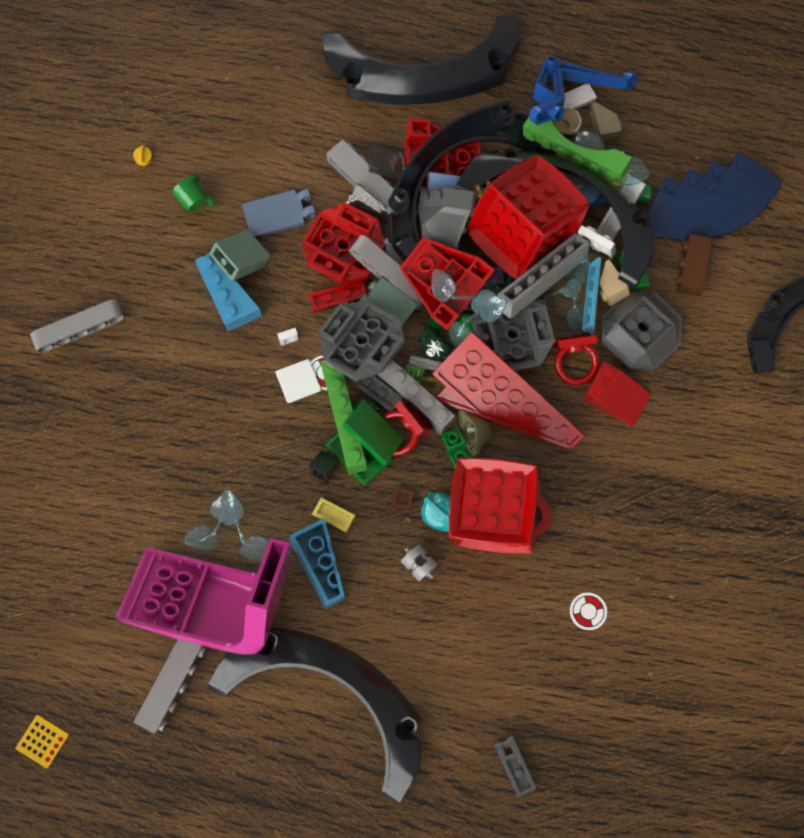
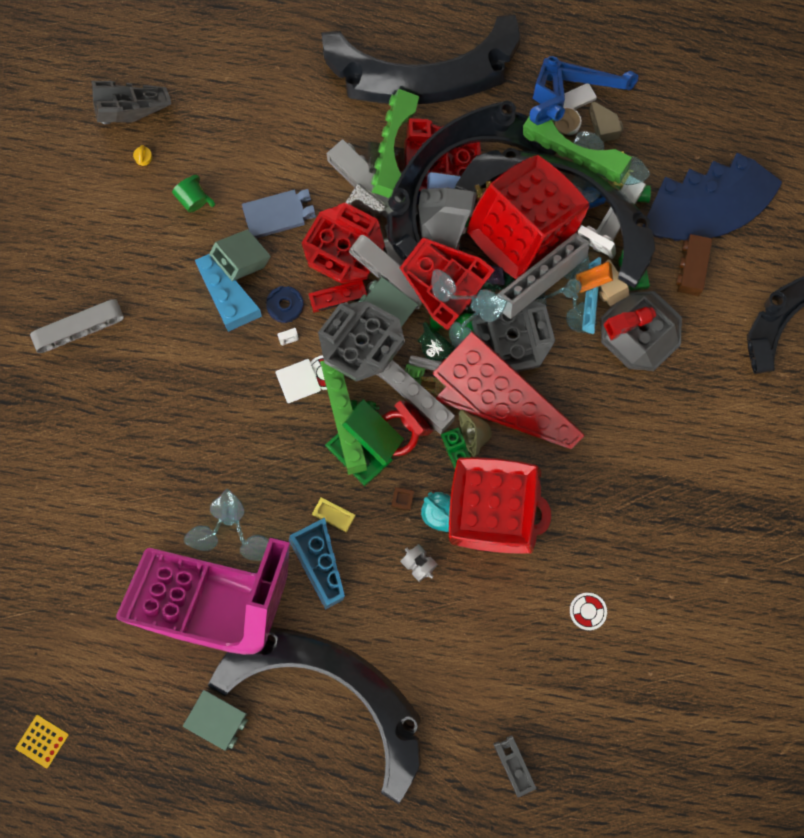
light grey brick [133,640,207,734] -> none
black slope [309,450,339,483] -> none
dark grey plate [346,376,403,412] -> none
red tile [553,333,600,386] -> none
red slope [583,362,651,427] -> none
none -> dark grey wedge [91,81,171,124]
none -> sand green brick [183,690,248,751]
none -> dark blue tile [266,286,304,323]
none -> bright green arch [371,89,419,198]
none -> orange tile [576,262,613,293]
none -> red piece [603,306,656,341]

